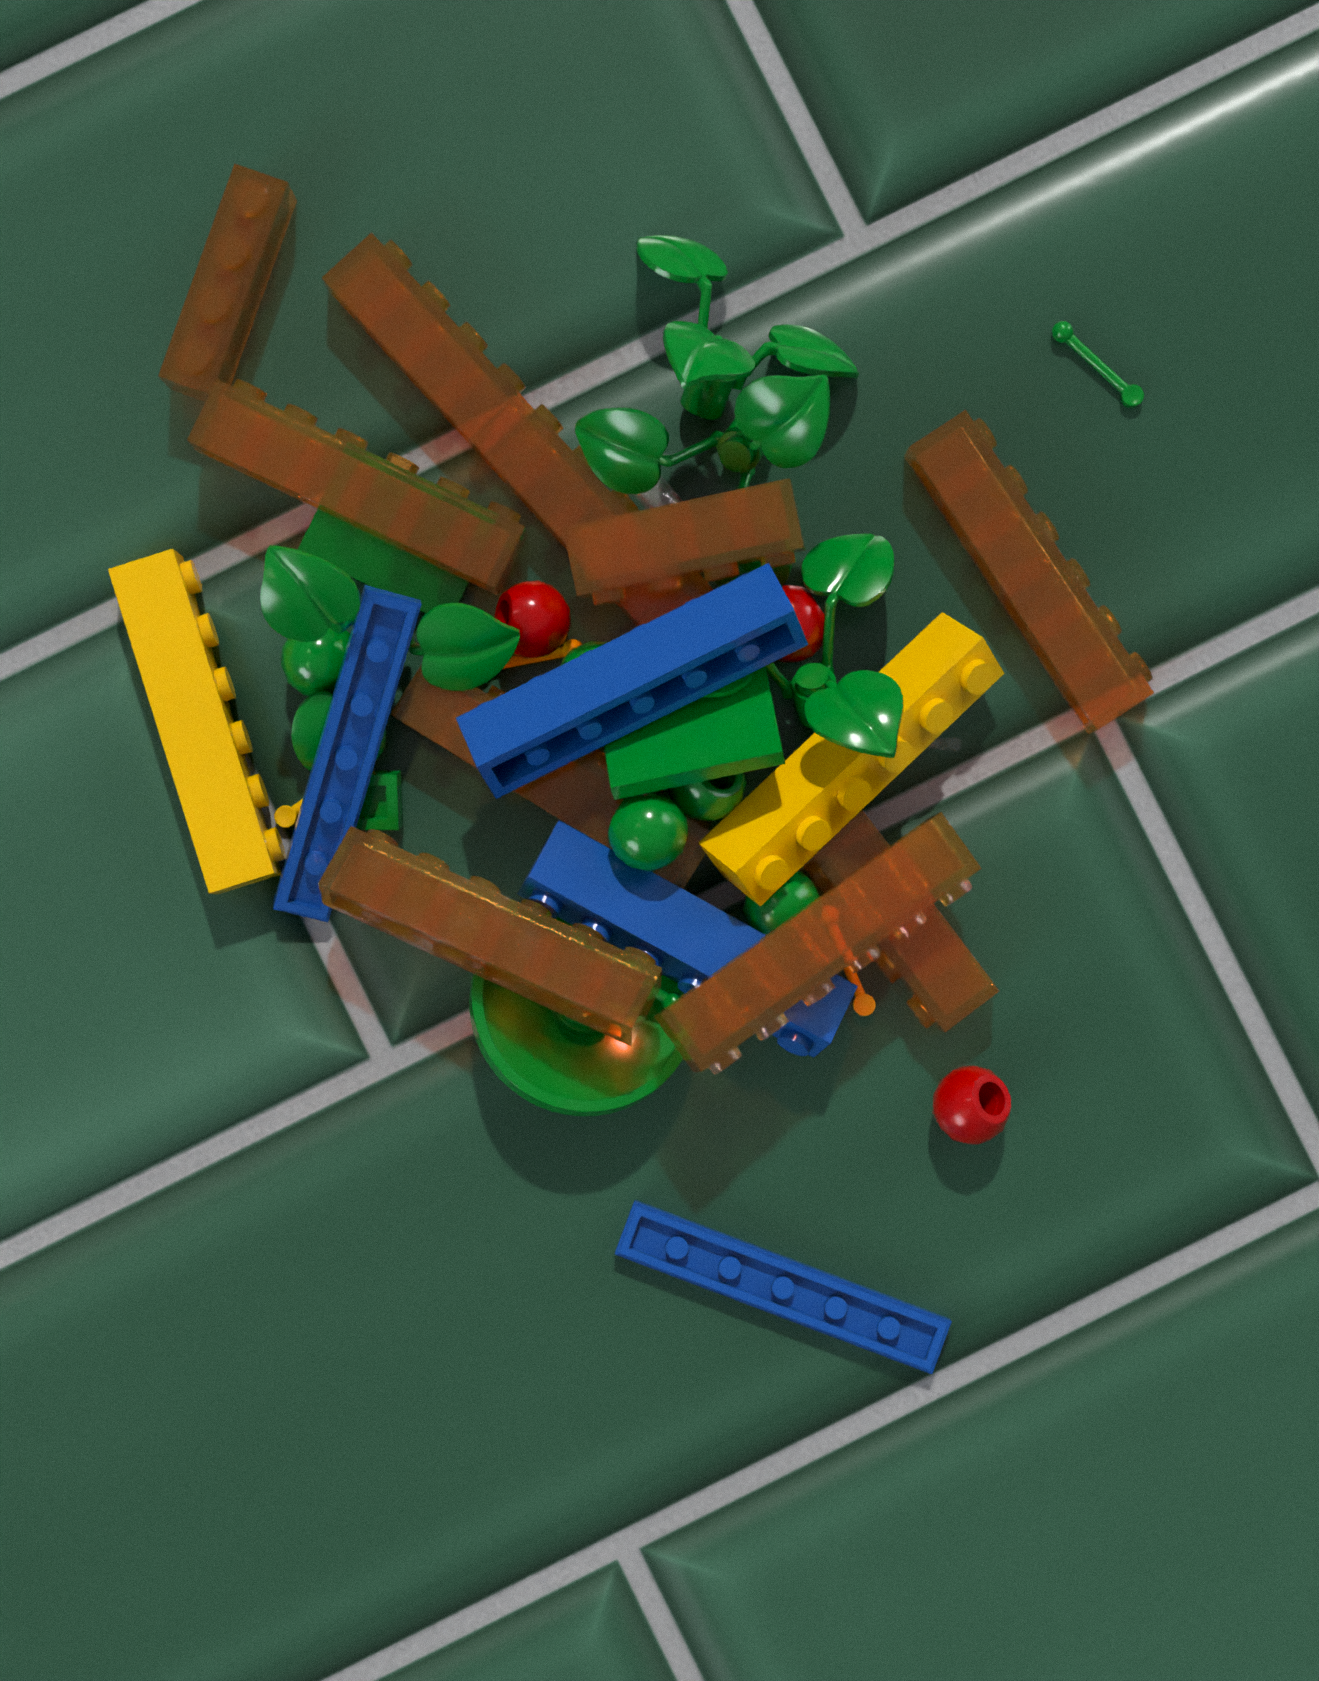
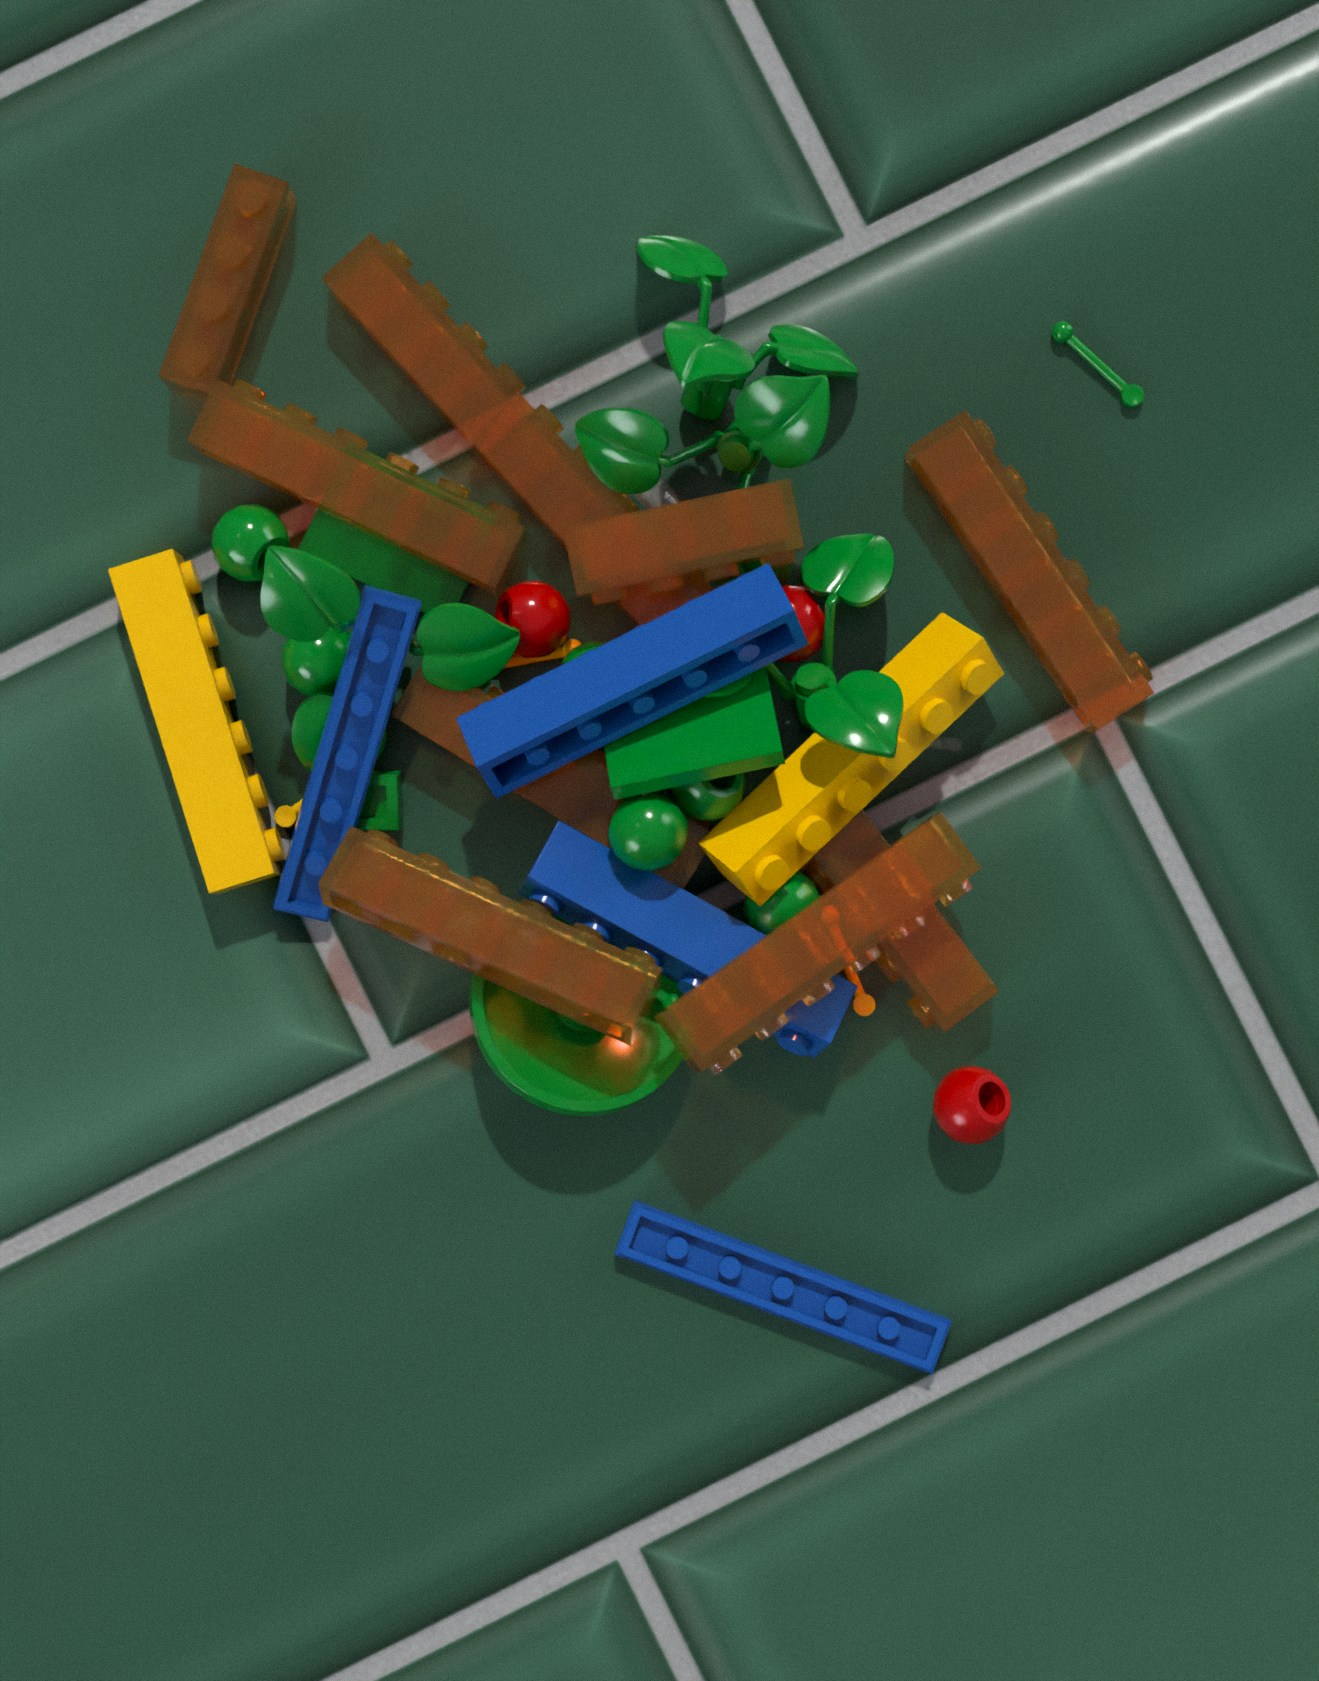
none -> green piece [212,504,290,582]

